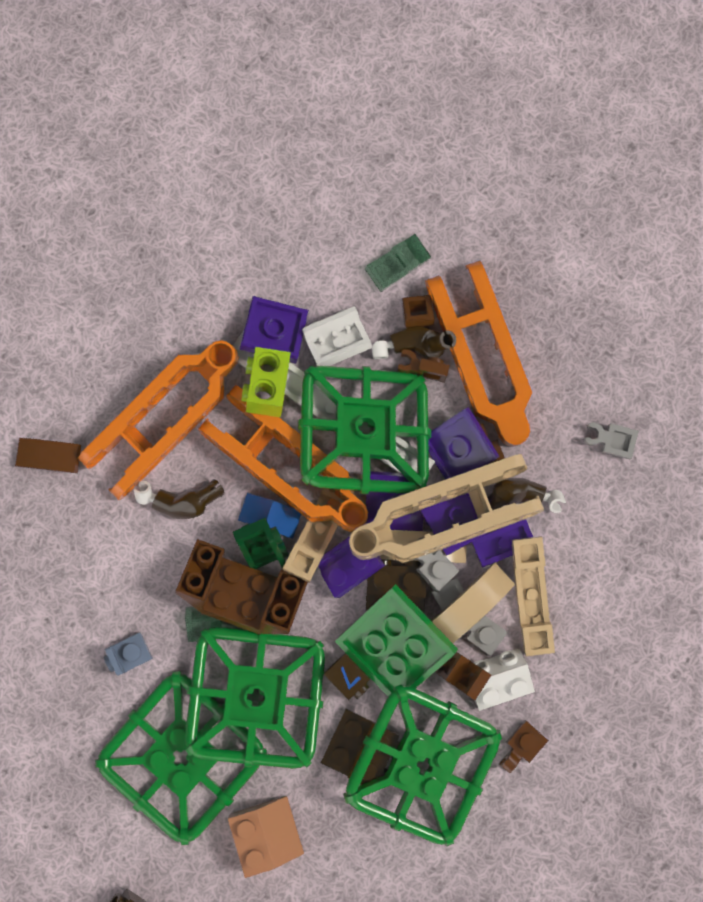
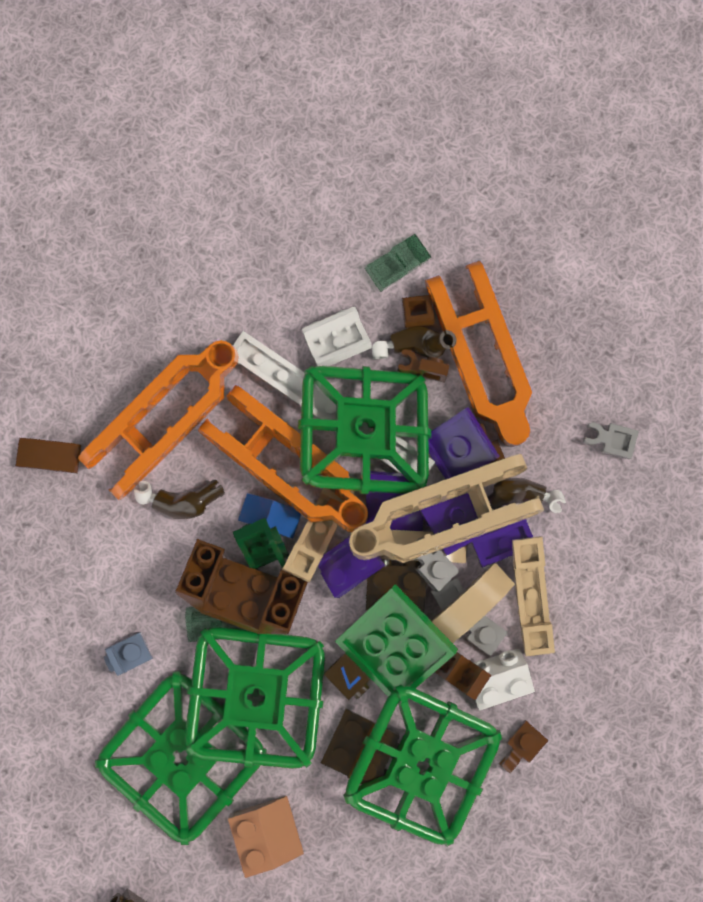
dark purple plate [239,296,309,364] -> none
lime brick [241,347,291,417] -> none

